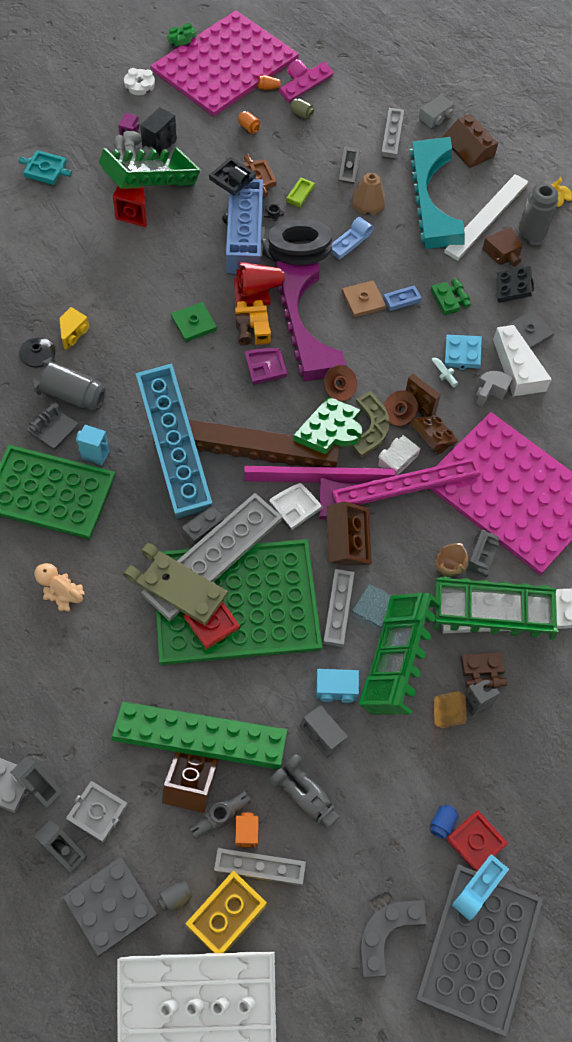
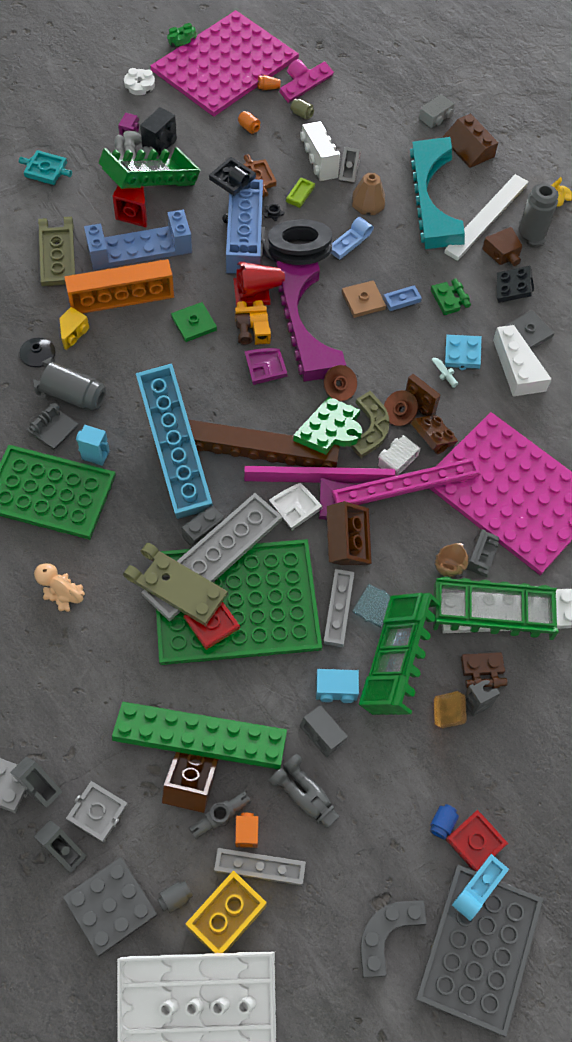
light grey plate [381,108,404,158] -> none
light grey brick [476,371,513,407] -> none
none -> olive hinge [38,216,76,286]
none -> orange brick [64,259,174,314]
none -> medium blue plate [84,209,192,270]
none -> white wedge [300,121,340,181]

